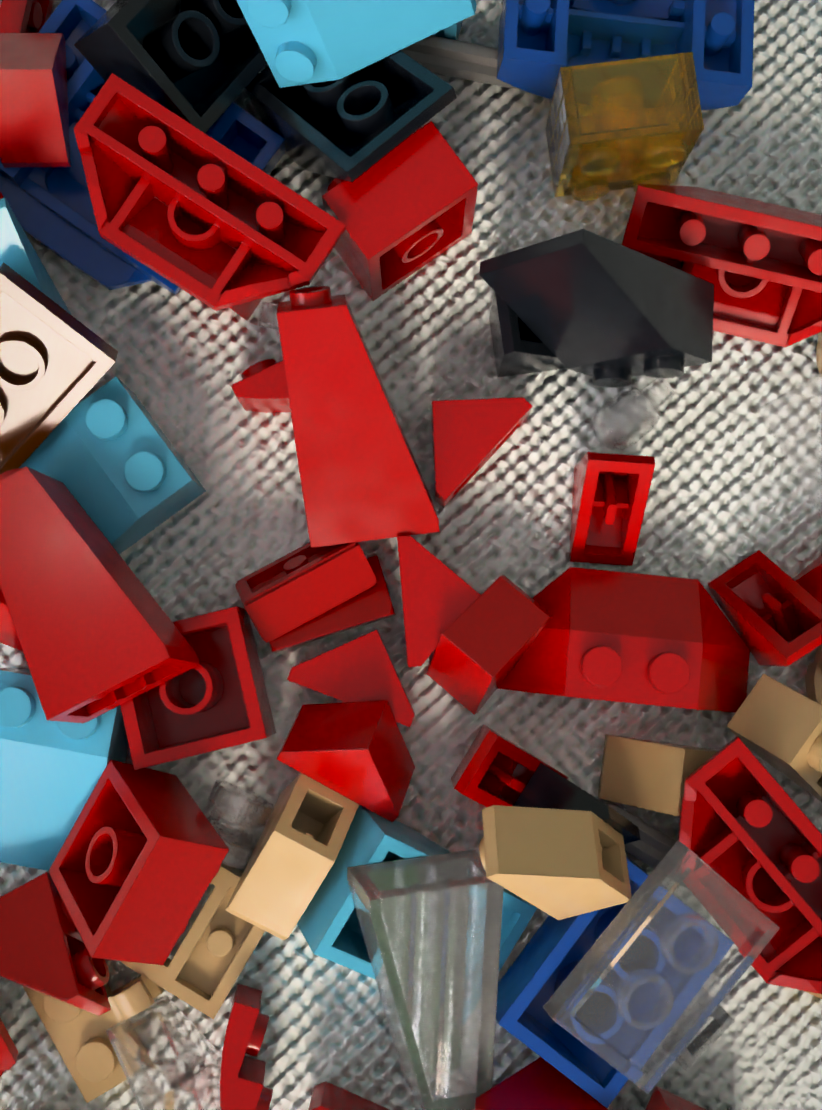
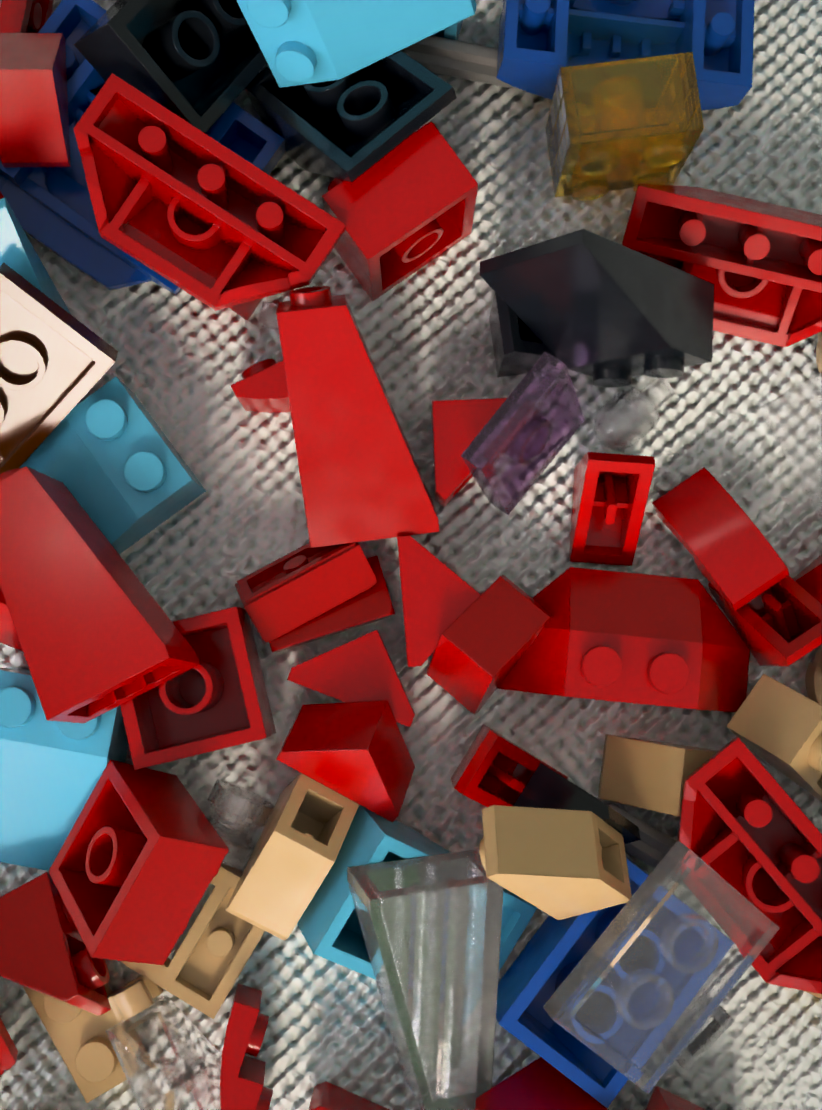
none -> clear purple tile [461,351,585,515]
none -> red slope [652,467,790,611]

